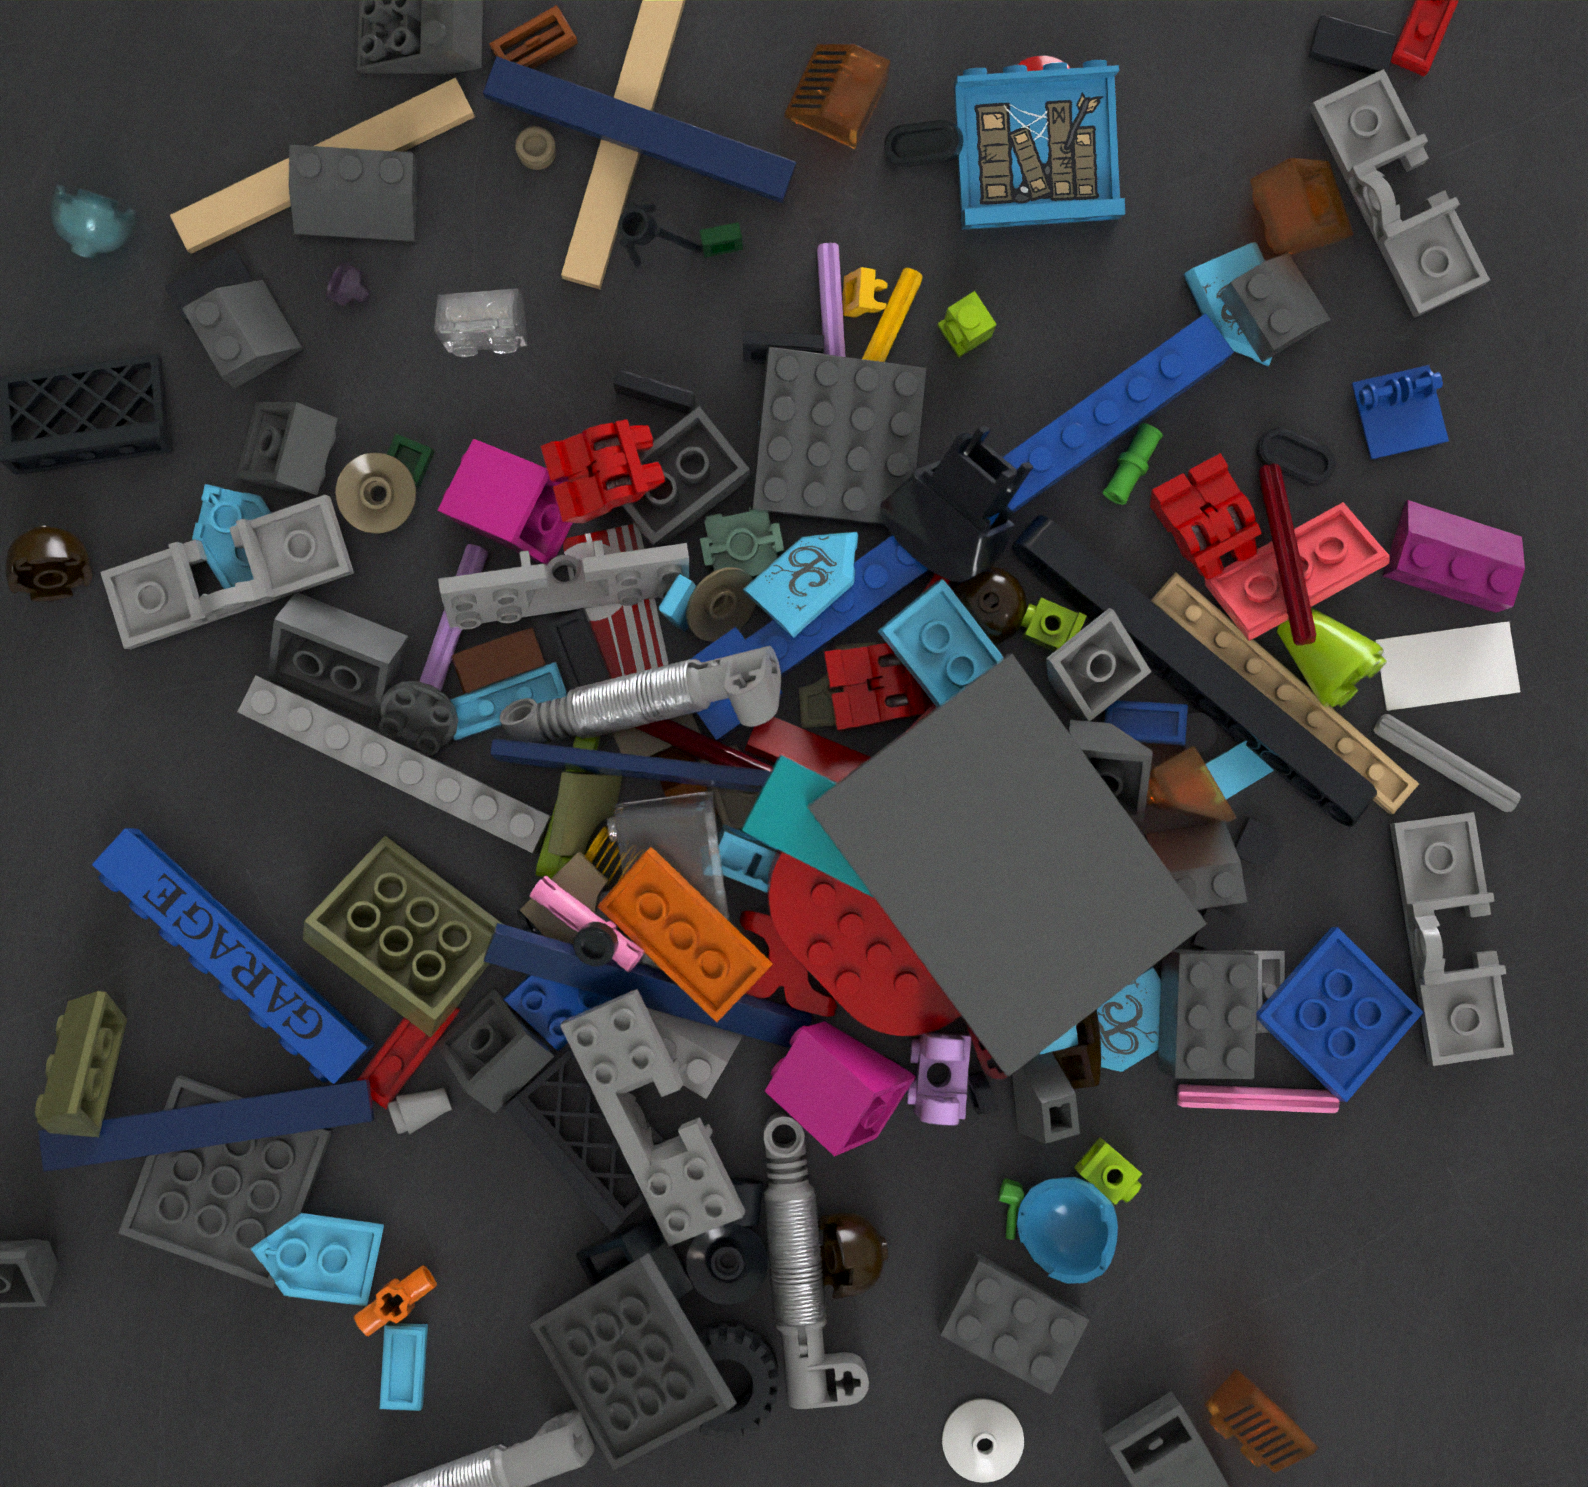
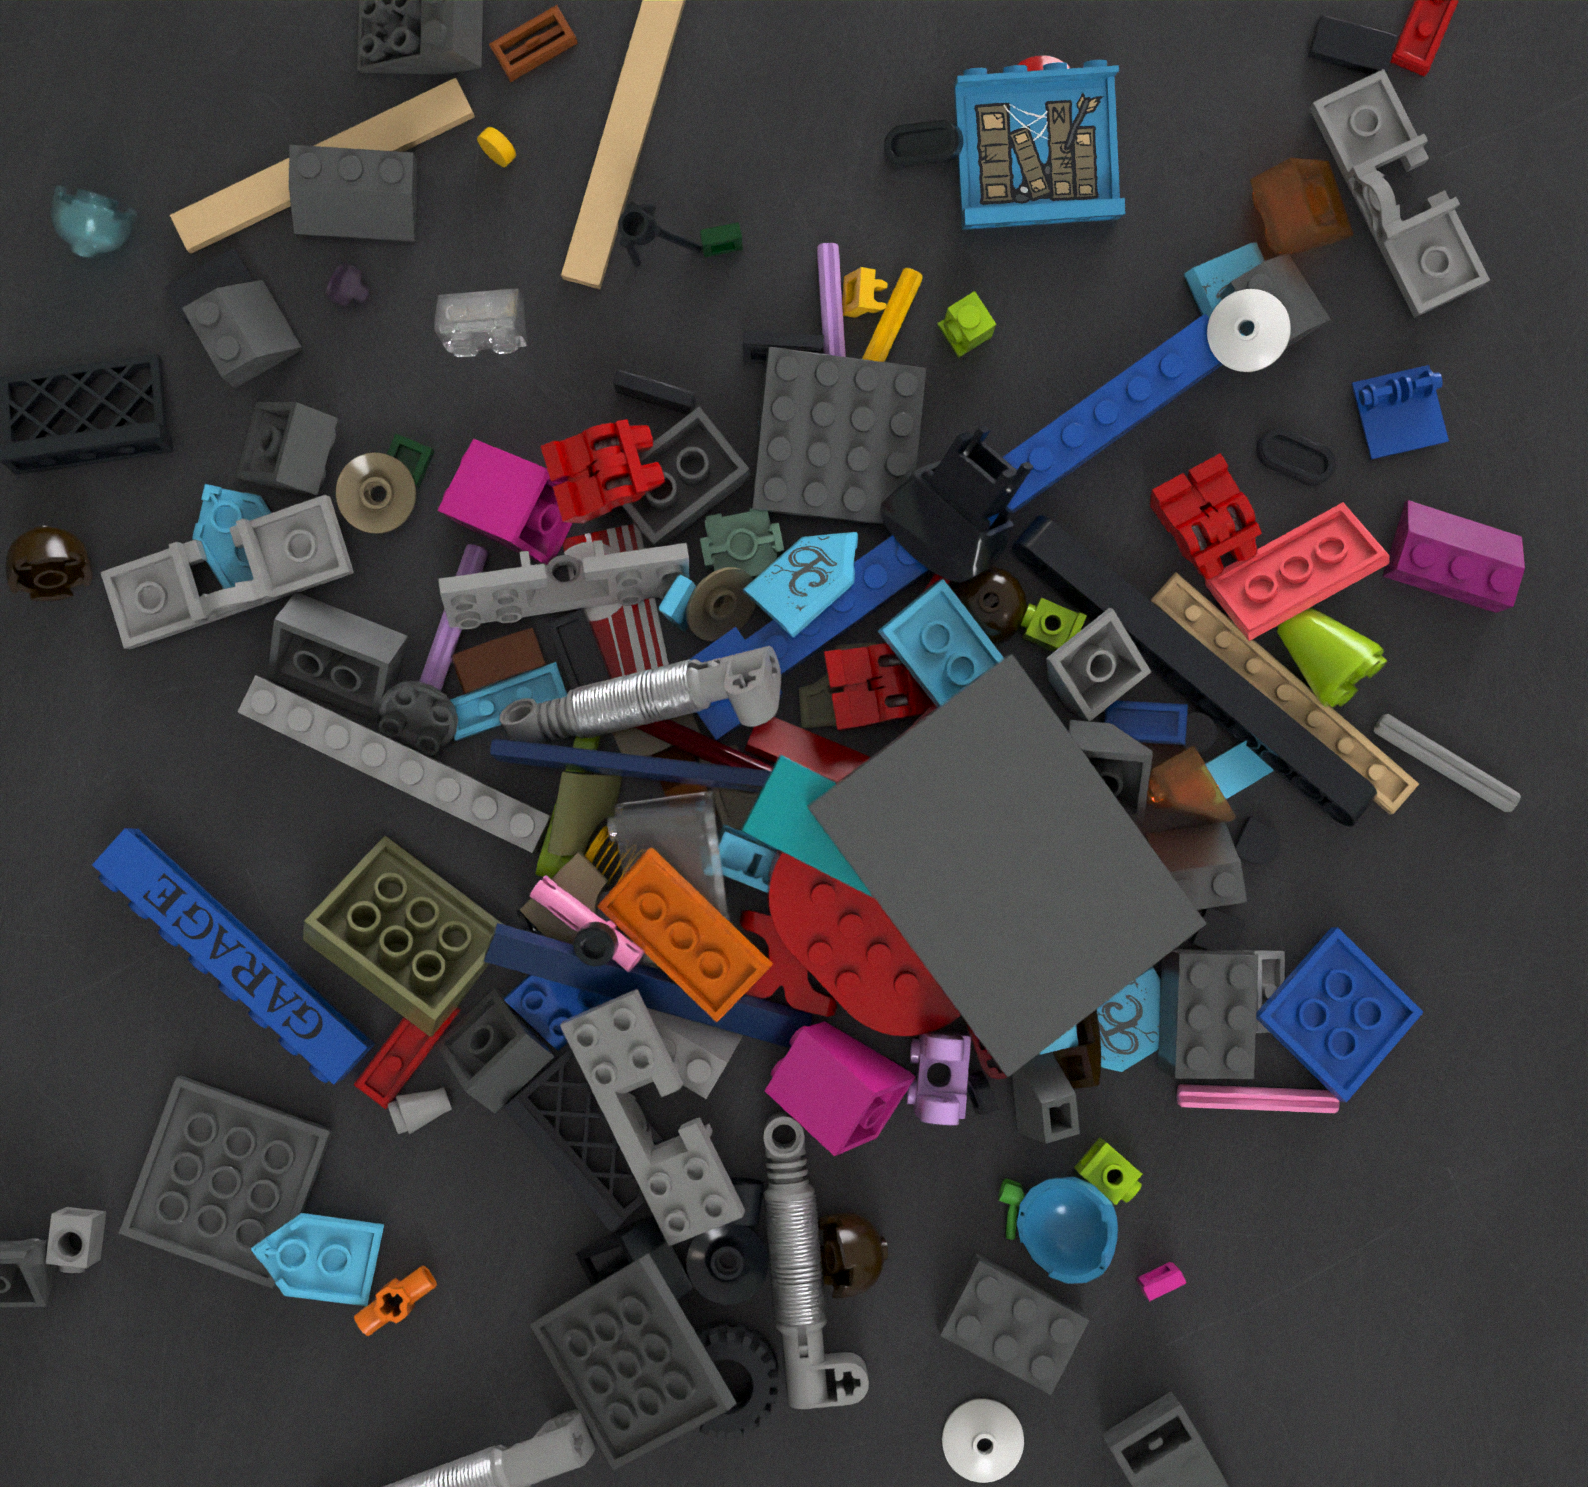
olive slope [35,991,127,1138] -> none
dark blue tile [38,1079,375,1172] -> none
medium azure tile [379,1322,428,1411] -> none
dark blue tile [483,56,796,204] -> none
dark tan tile [515,126,556,170] -> none
clear orange slope [784,44,890,149] -> none
bright green pin [1103,423,1163,505] -> none
clear orange slope [1204,1368,1319,1473] -> none
dark red axle [1259,463,1317,646] -> none
white sticker [1376,622,1520,711] -> none
light grey plate [1390,812,1514,1066] -> none
none -> light grey brick [45,1207,107,1273]
none -> yellow tile [477,127,516,167]
none -> dark pink tile [1136,1262,1187,1301]
none -> white dish [1207,289,1291,372]

